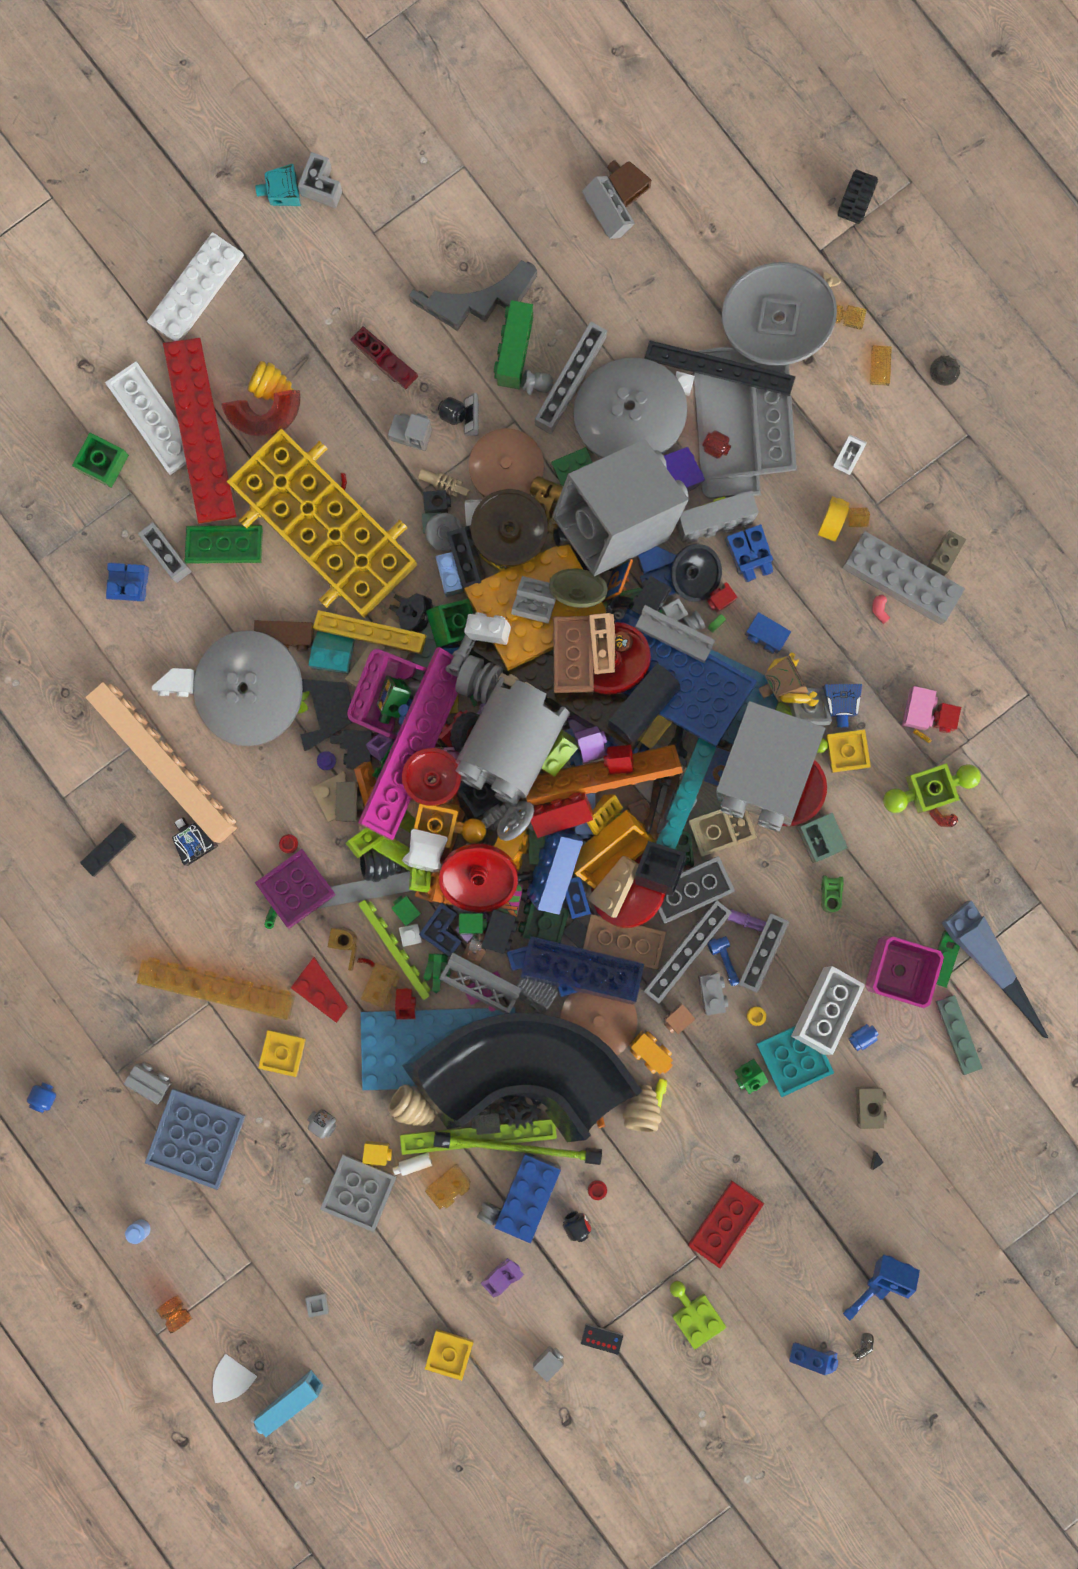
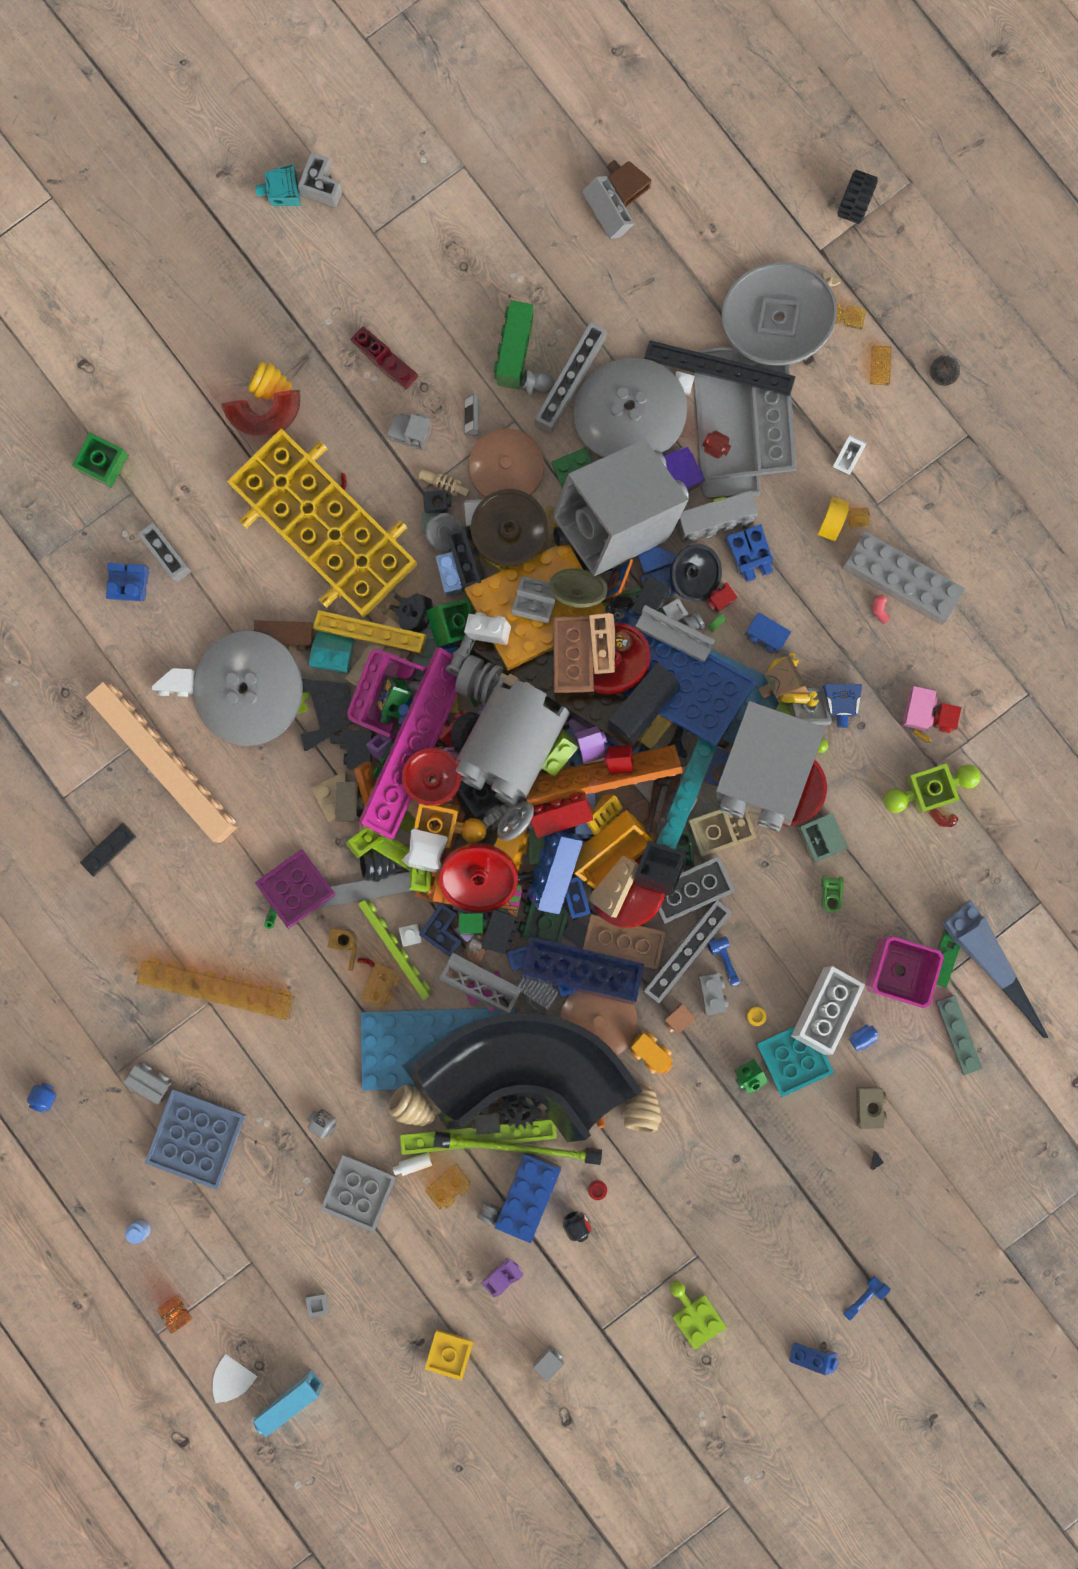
white plate [105,362,186,475] -> none
white plate [147,232,244,341] -> none
red plate [163,338,236,524] -> none
torso [172,817,218,866] -> none
green plate [184,525,263,563] -> none
yellow plate [258,1030,306,1077] -> none
red plate [279,834,298,854] -> none
red wing [291,957,349,1023] -> none
dark purple plate [317,751,336,770] -> none
yellow brick [363,1141,392,1166] -> none
green brick [391,895,422,926] -> none
red brick [395,988,416,1019] -> none
dark grey arch [409,260,537,331] -> none
green rock [423,953,451,993] -> none
black head [438,397,467,425] -> none
pearl gold piece [530,476,564,519] -> none
black tile [580,1323,624,1355] -> none
neon yellow piece [655,1078,667,1108] -> none
red tile [688,1180,764,1269] -> none
medium lavender axle [727,909,766,932] -> none
light grey brick [739,913,790,993] -> none
yellow plate [826,729,871,773] -> none
clear smoke arm [853,1333,874,1361] -> none
blue brick [872,1254,920,1298] -> none
dark tan brick [927,530,966,576] -> none

